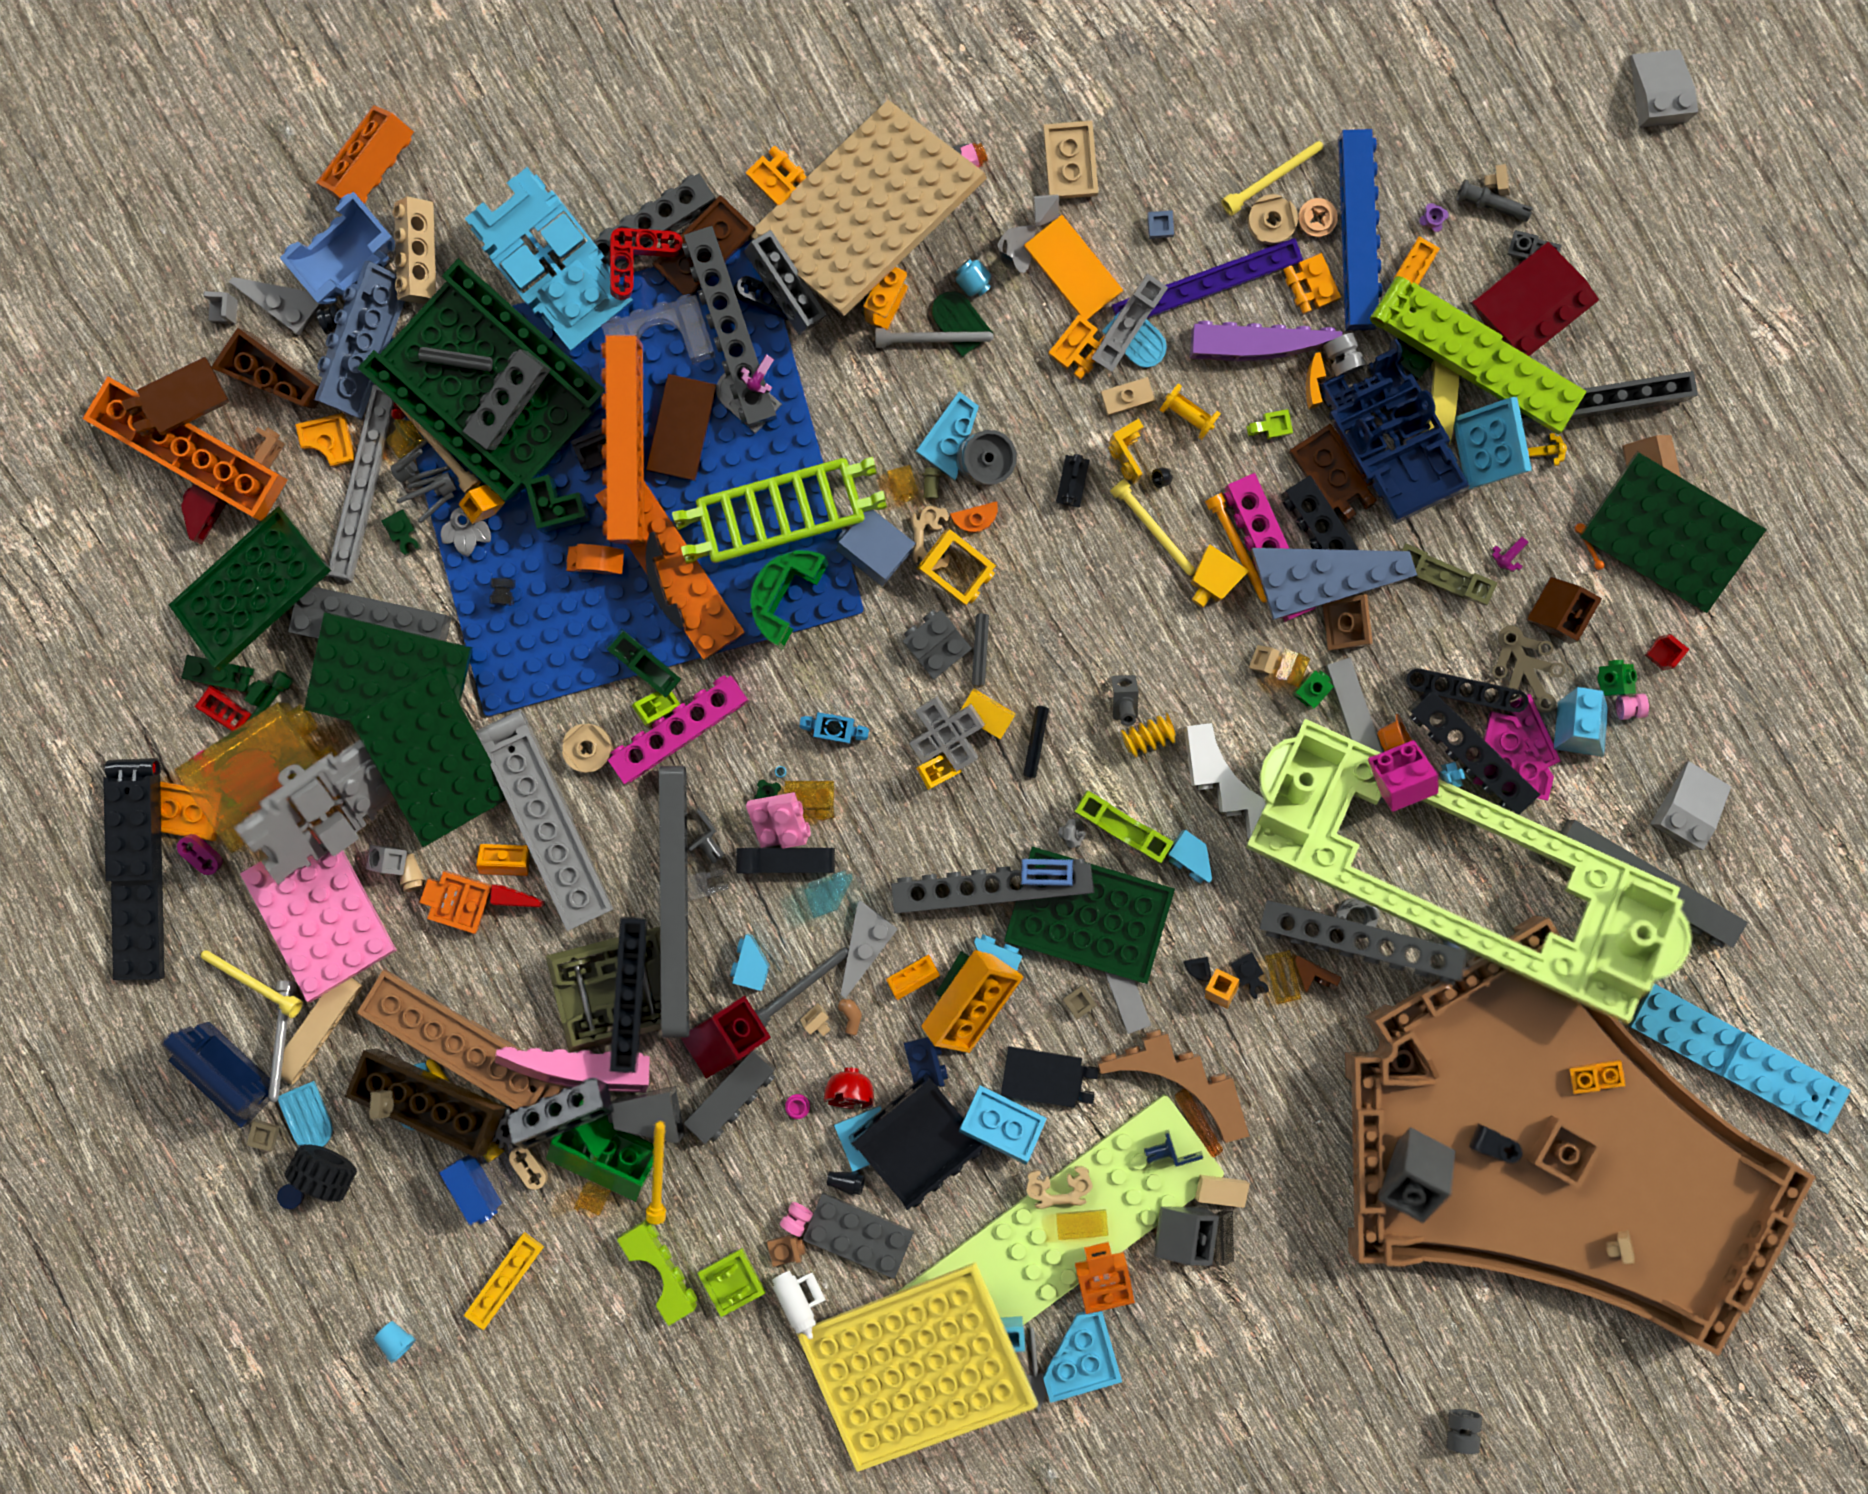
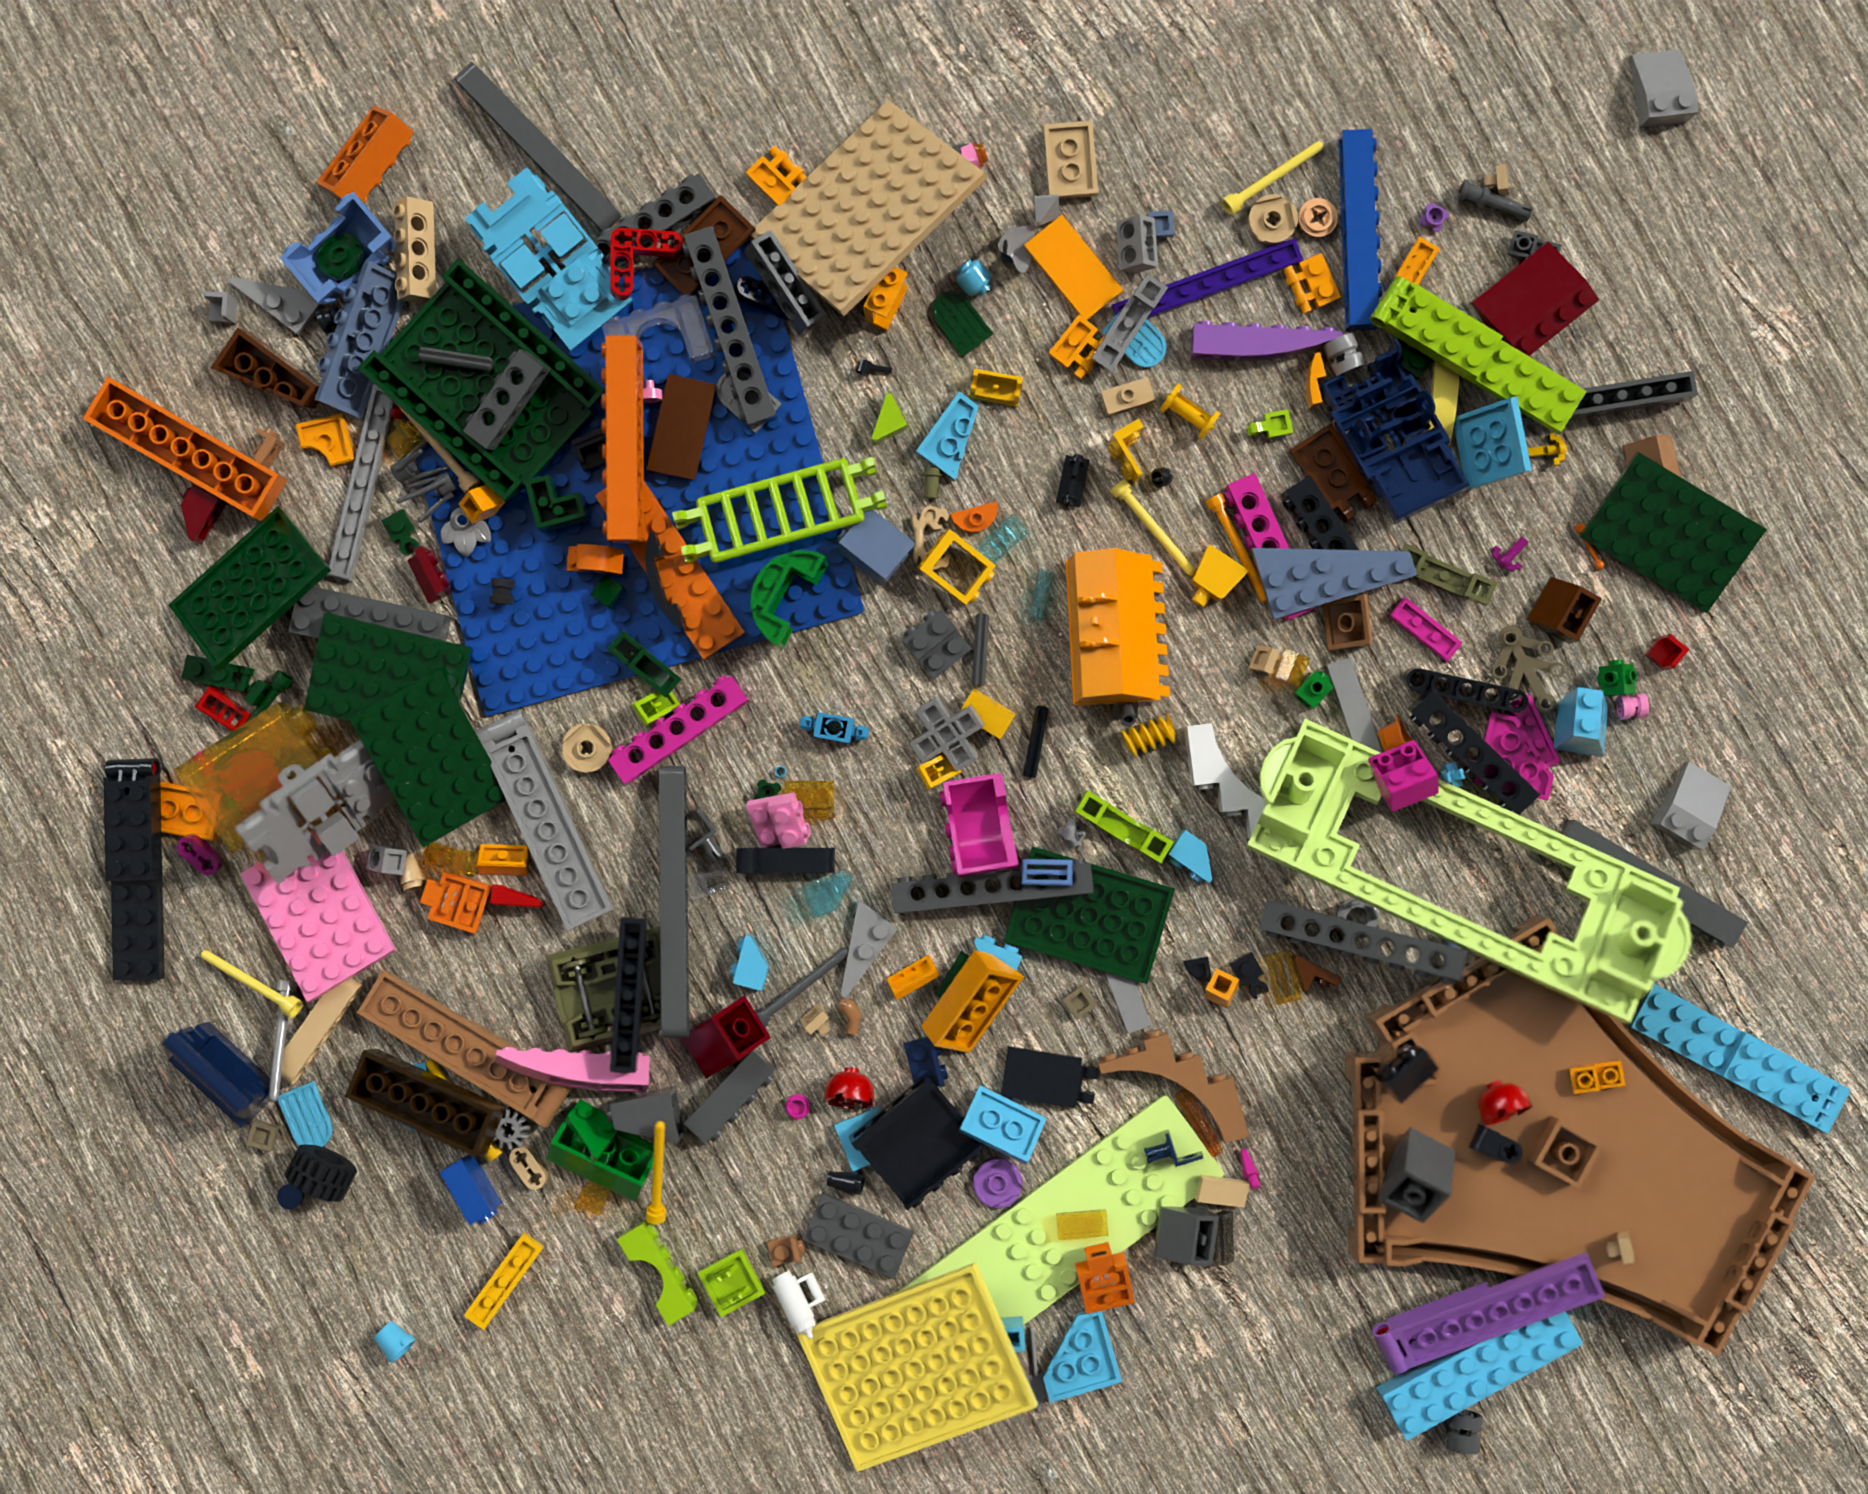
reddish brown tile [121,357,230,438] -> none
dark tan plate [369,1090,394,1119] -> none
black brick [507,1078,614,1149] -> none
magenta piece [741,354,774,394] -> none
bright pink wheel [780,1202,813,1237] -> none
light grey piece [876,328,994,348] -> none
clear yellow bracket [887,465,918,503] -> none
dark grey wheel [957,430,1017,486] -> none
tan helmet [1026,1166,1092,1209] -> none
none -> dark green tile [316,233,365,281]
none -> dark red bracket [407,546,451,603]
none -> clear yellow slope [423,842,479,877]
none -> dark grey beam [454,61,622,232]
none -> dark green slope [590,575,625,609]
none -> bright pink tile [643,380,662,403]
none -> black hand [856,360,892,377]
none -> lime slope [871,392,908,445]
none -> dark pink cylinder [939,773,1019,878]
none -> yellow hinge [969,369,1023,407]
none -> medium lavender tile [973,1157,1023,1209]
none -> clear light blue slope [977,514,1030,564]
none -> clear light blue pin [1028,568,1054,620]
none -> light orange piece [1065,548,1170,706]
none -> light grey brick [1116,214,1158,274]
none -> dark pink bar [1240,1148,1261,1190]
none -> medium lavender hinge [1372,1252,1605,1374]
none -> black slope [1375,1043,1439,1104]
none -> medium azure brick [1376,1312,1583,1441]
none -> dark pink tile [1388,597,1463,662]
none -> red cylinder [1478,1080,1532,1126]

